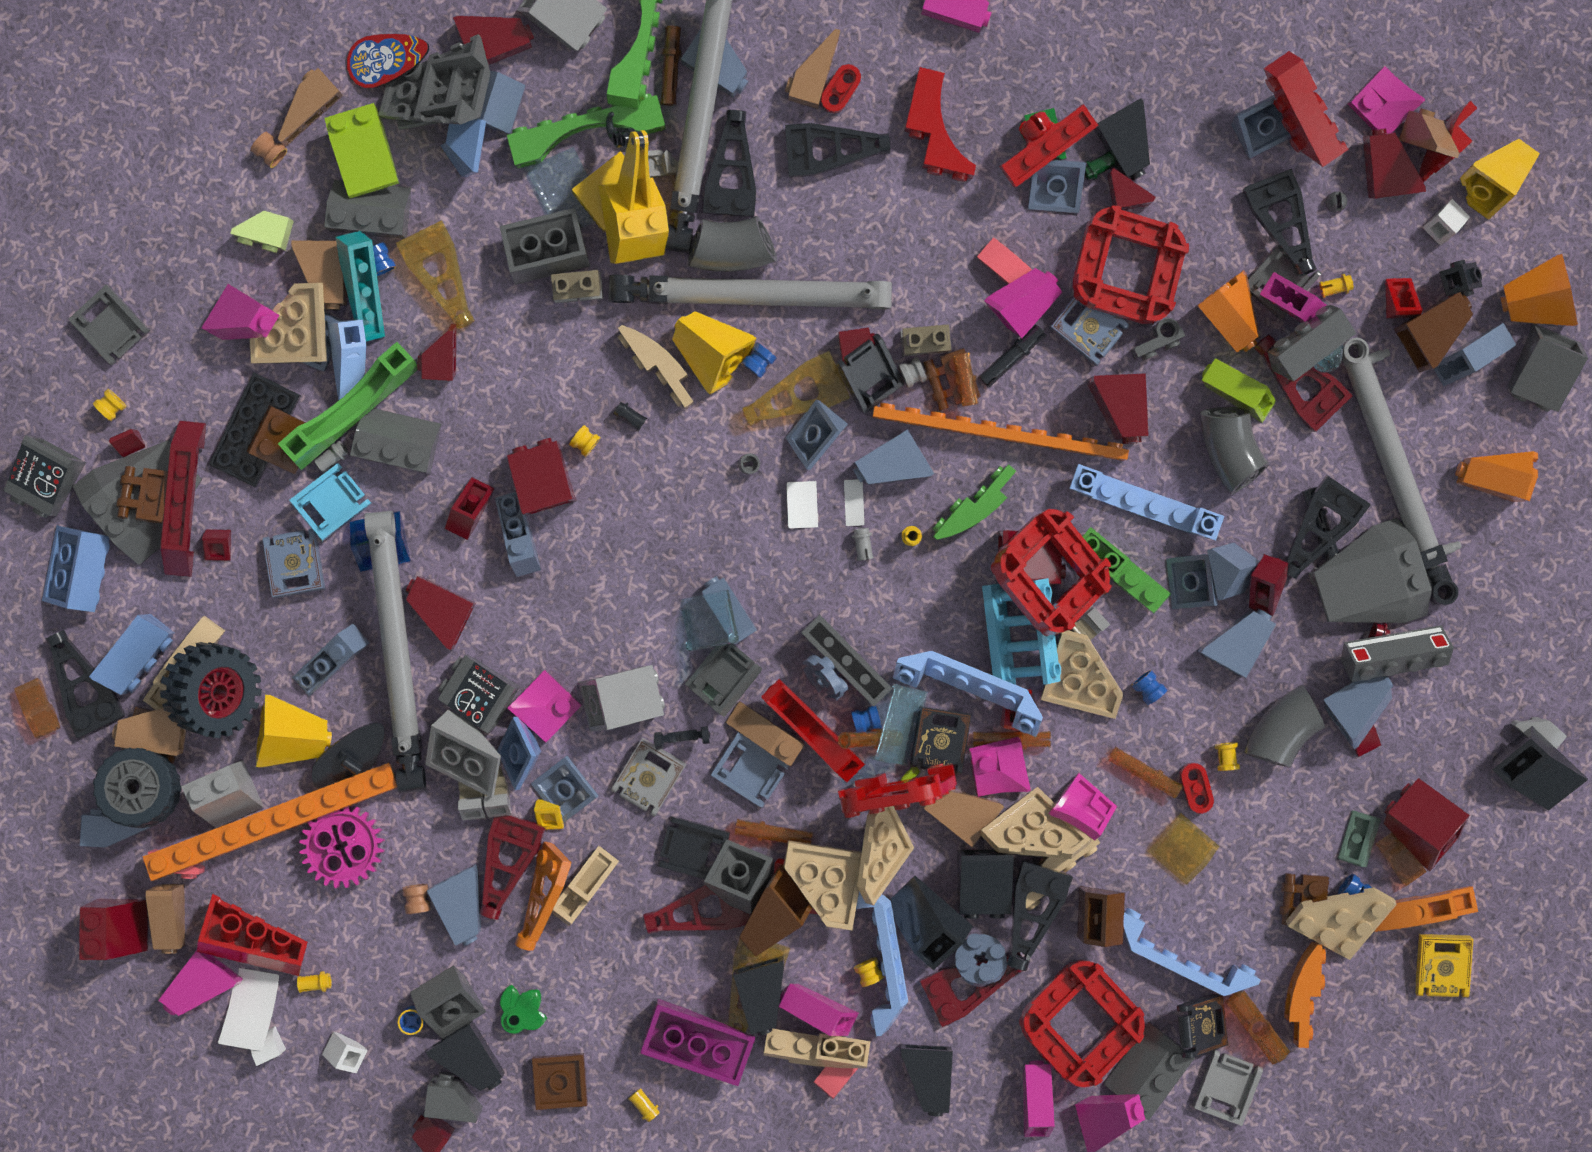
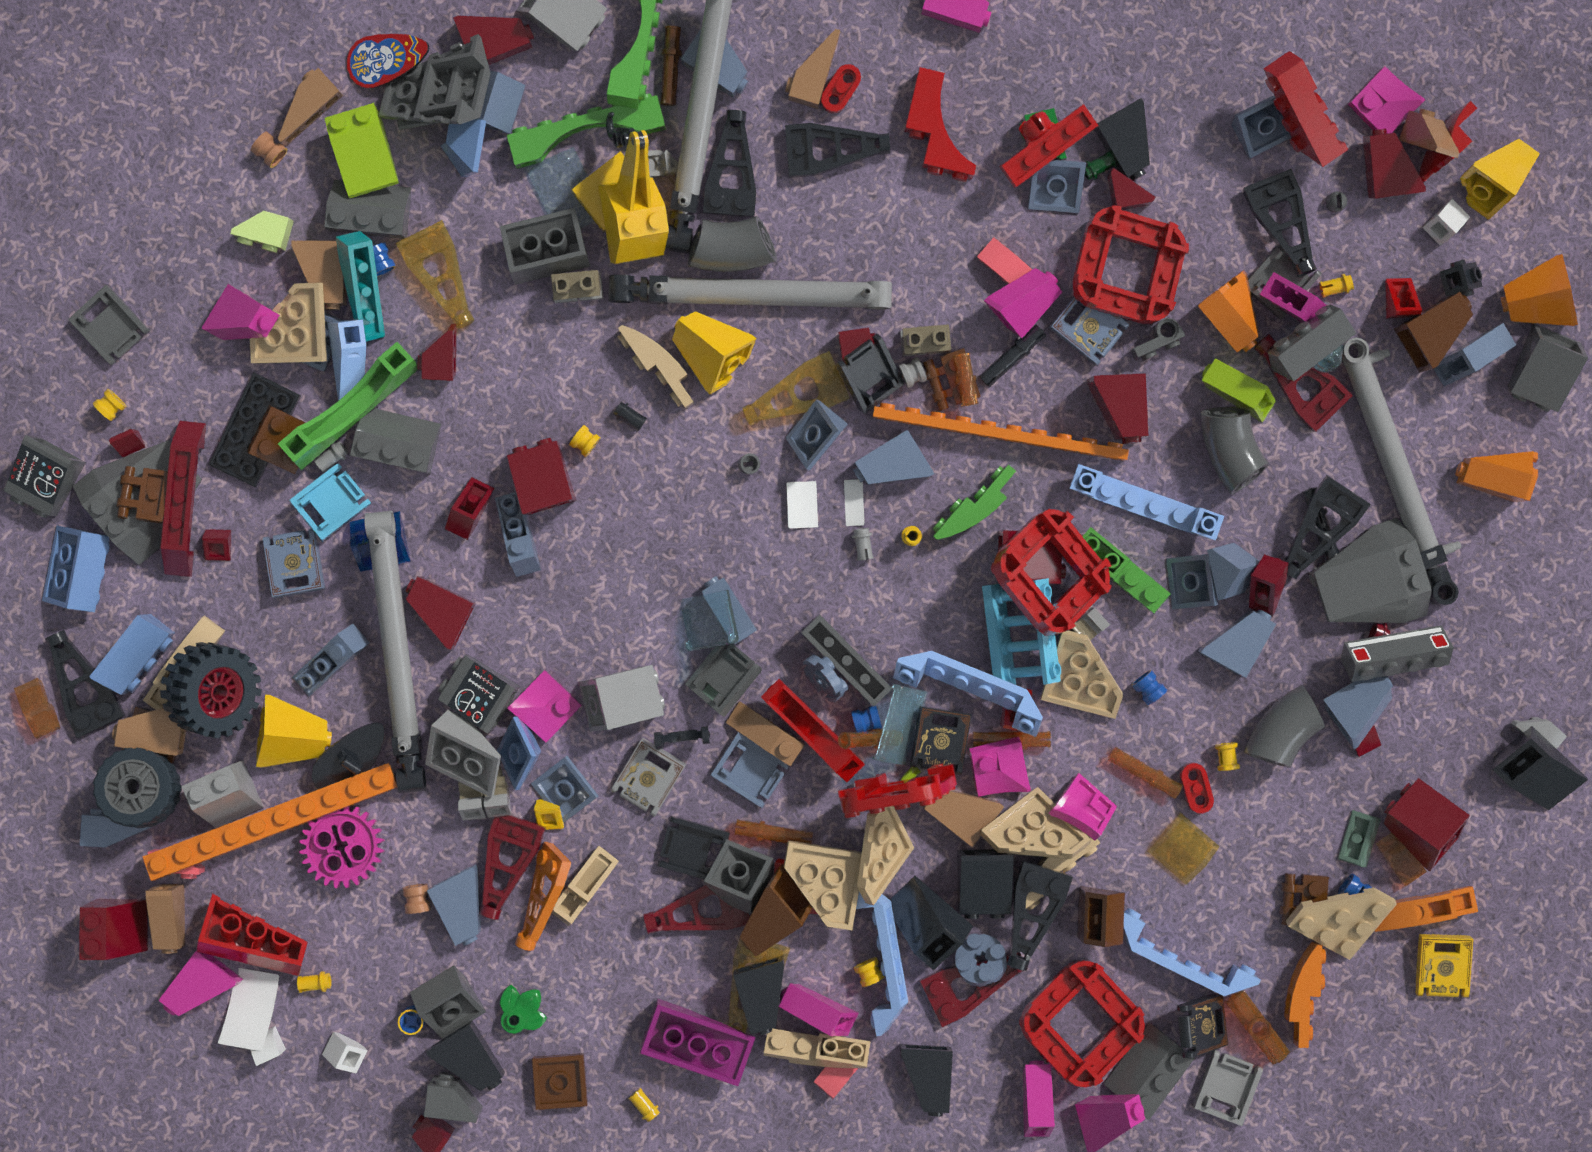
blue wheel [741,342,777,378] -> none

